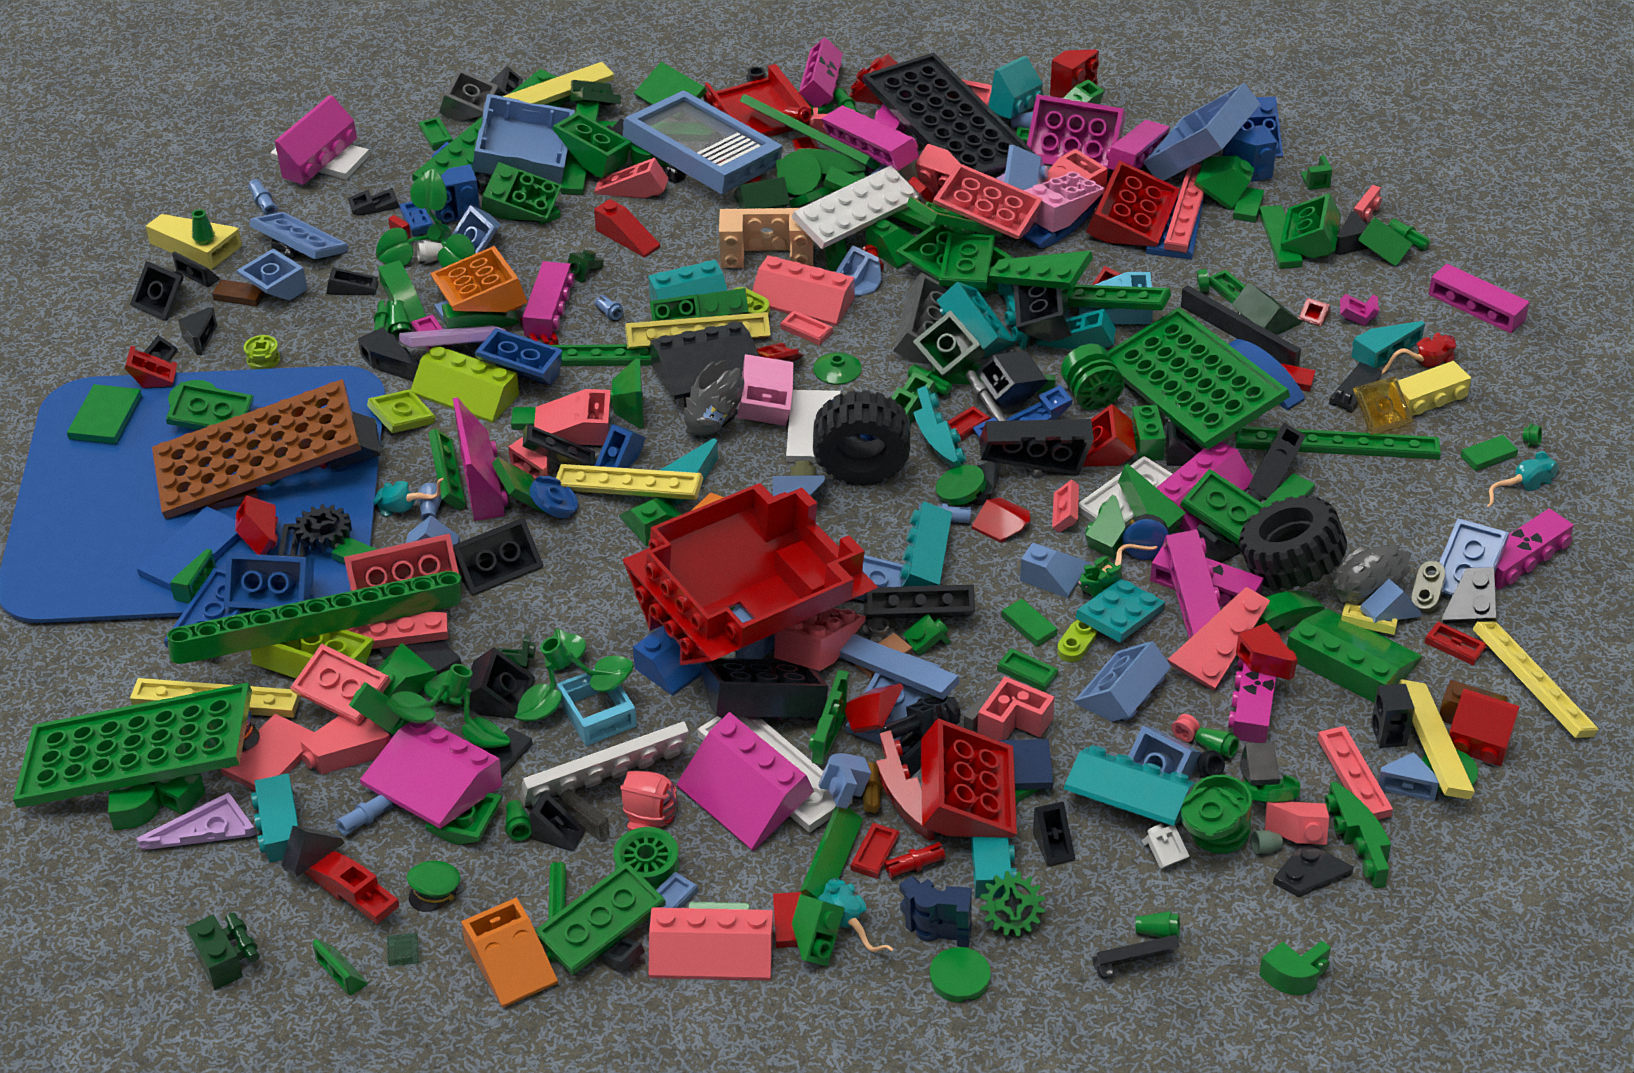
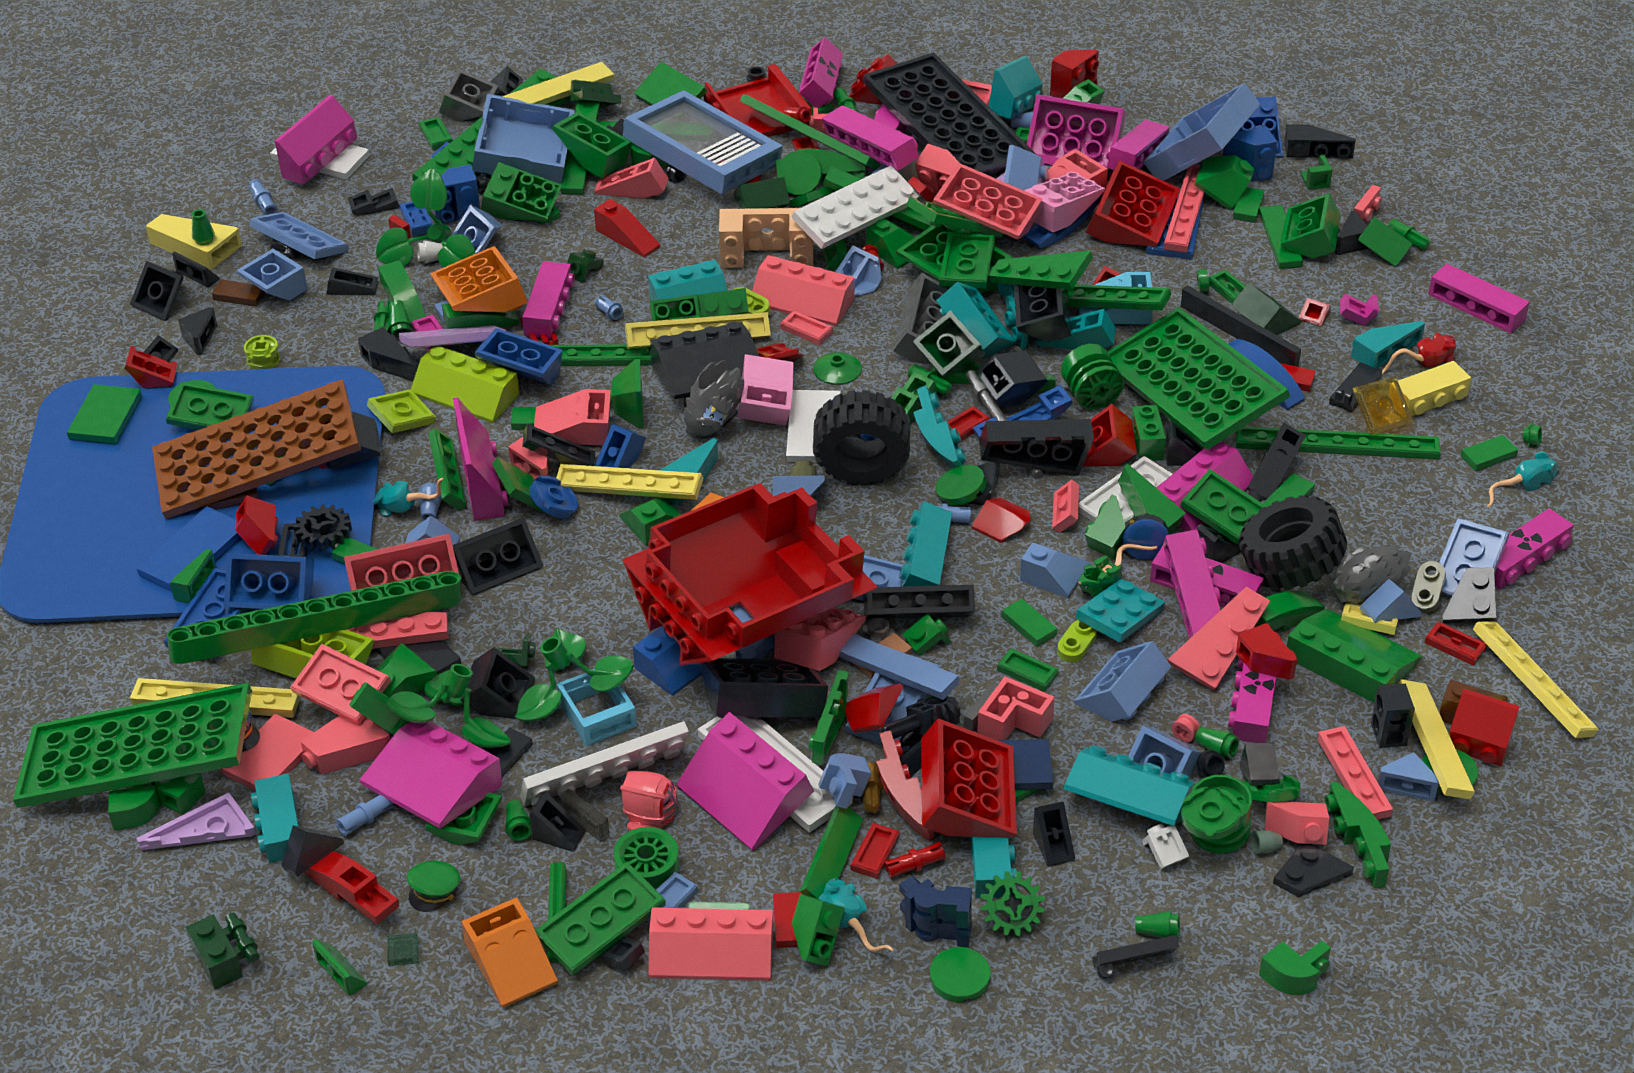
none -> black slope [1284,124,1356,158]

